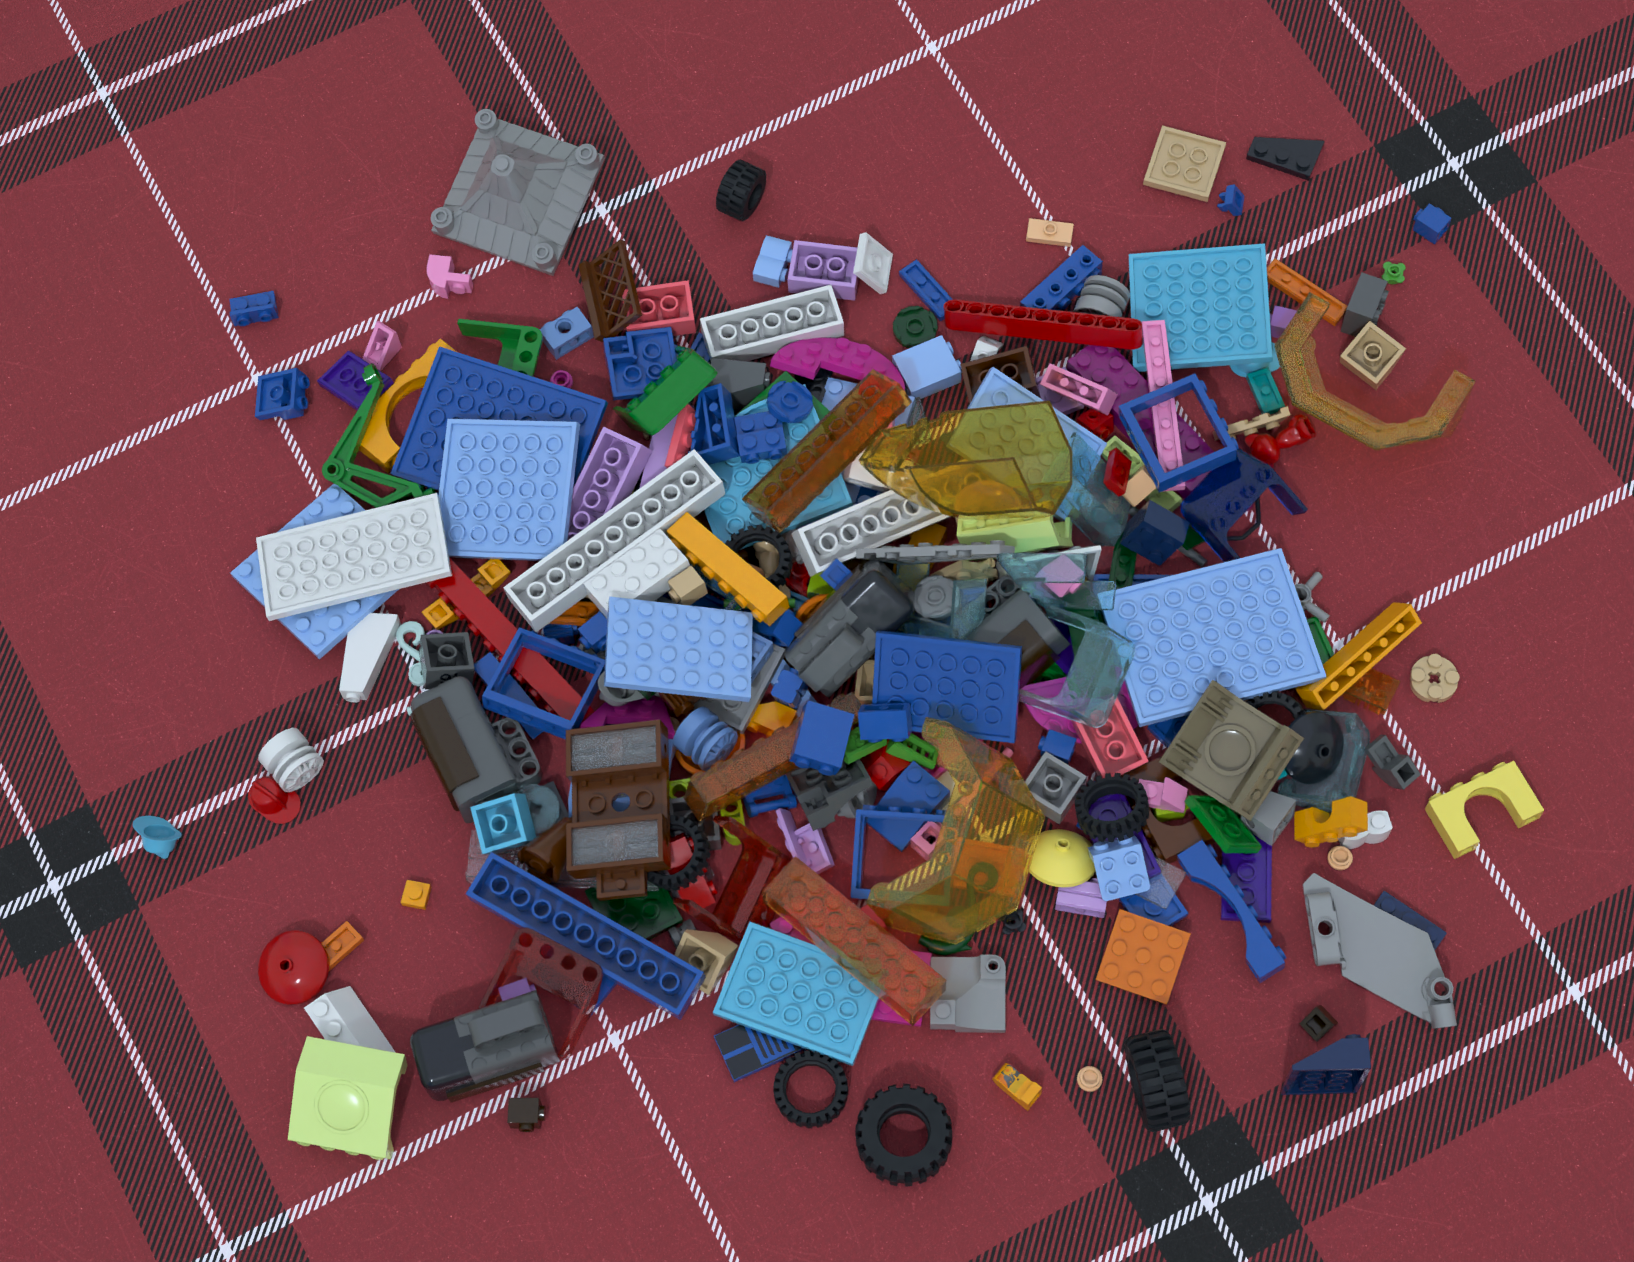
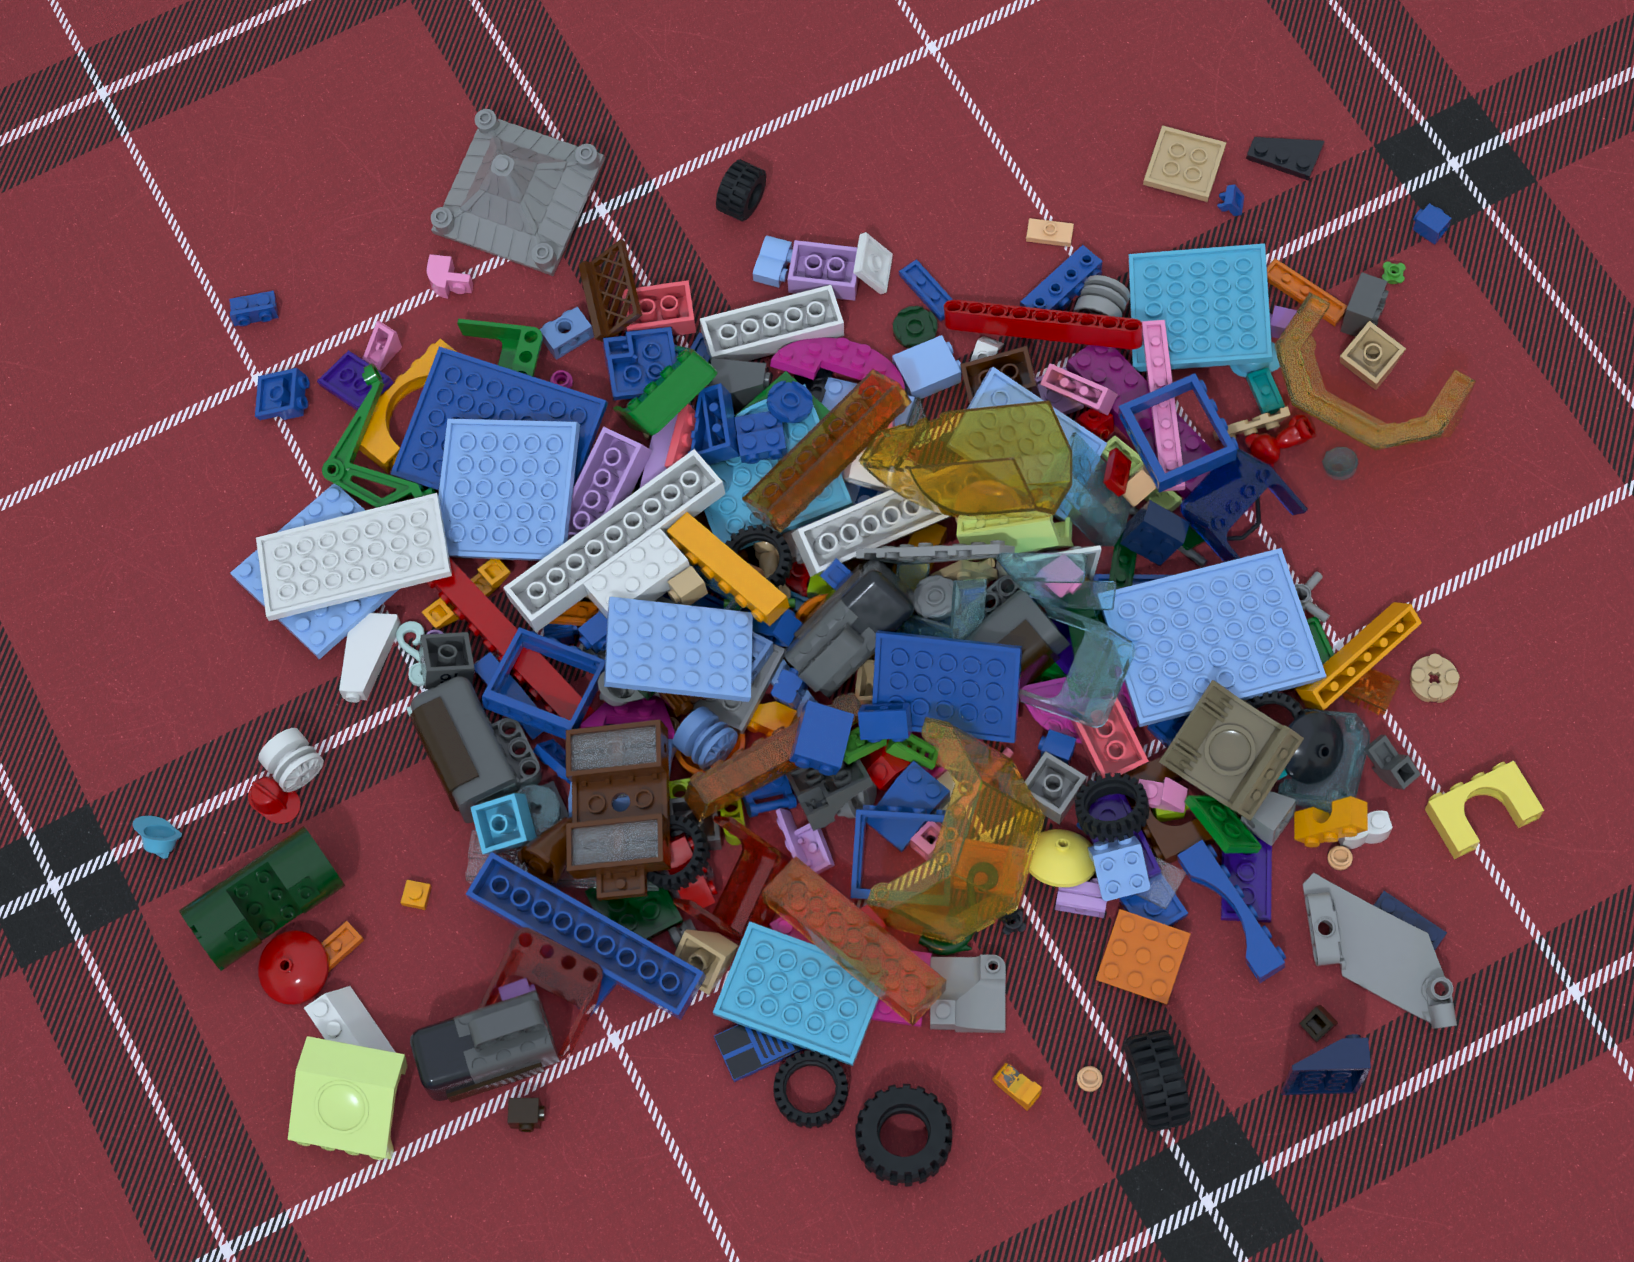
none -> dark green cylinder [179,826,345,971]
none -> blue bracket [533,739,571,784]
none -> clear light blue hair [1322,447,1359,481]

